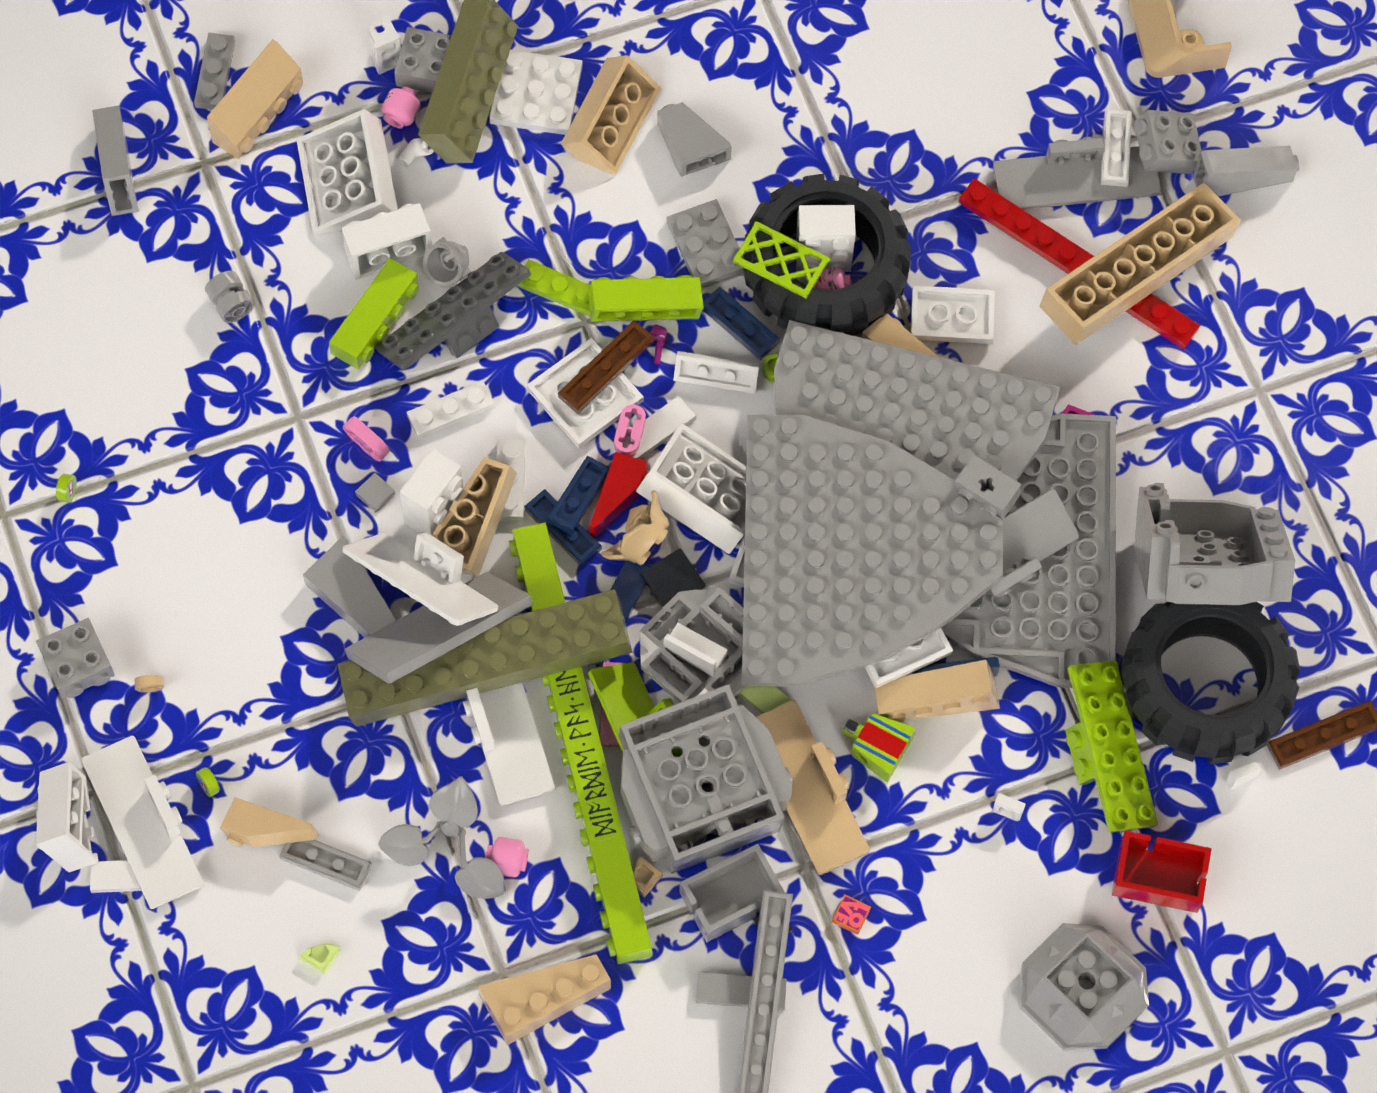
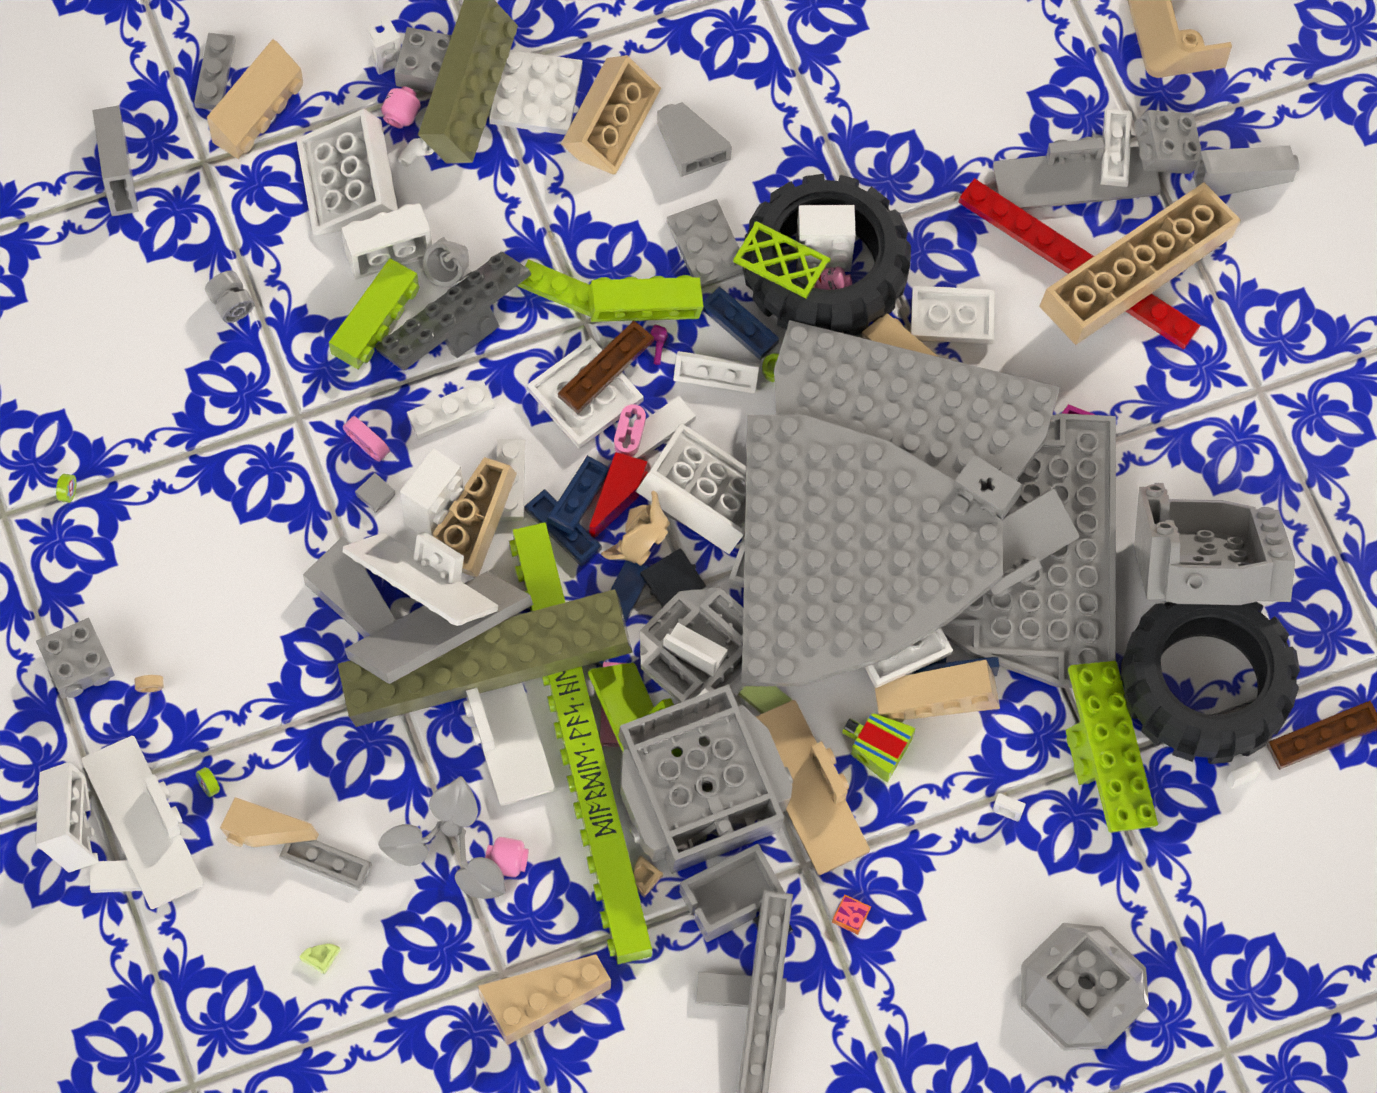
red piece [1111,830,1212,913] -> none

